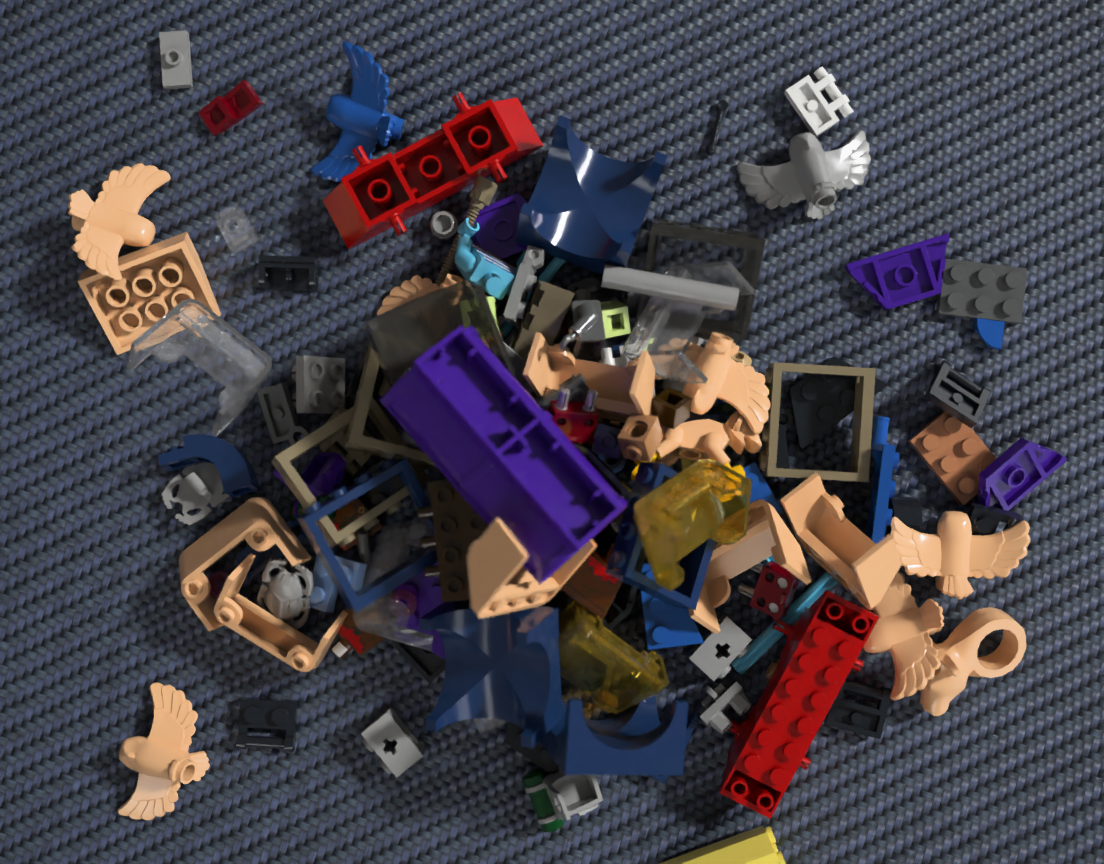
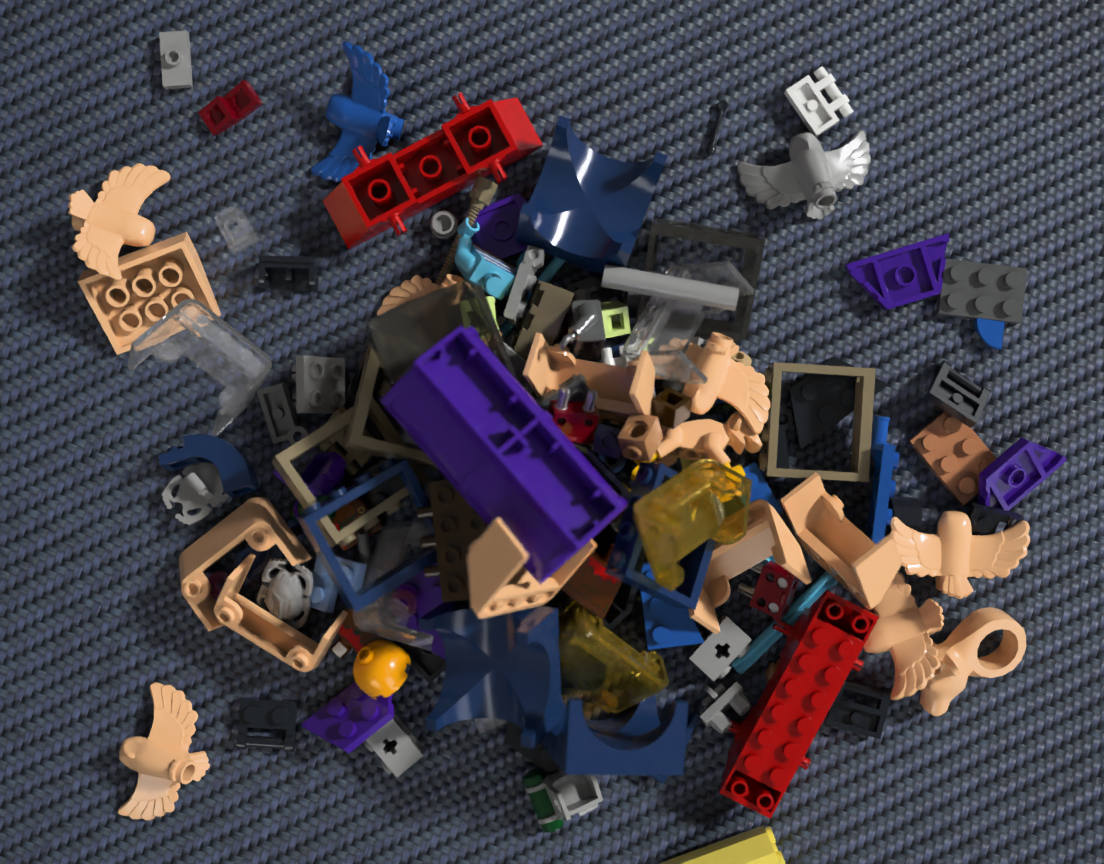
none -> dark purple wing [302,682,394,753]
none -> light orange cylinder [352,640,411,699]

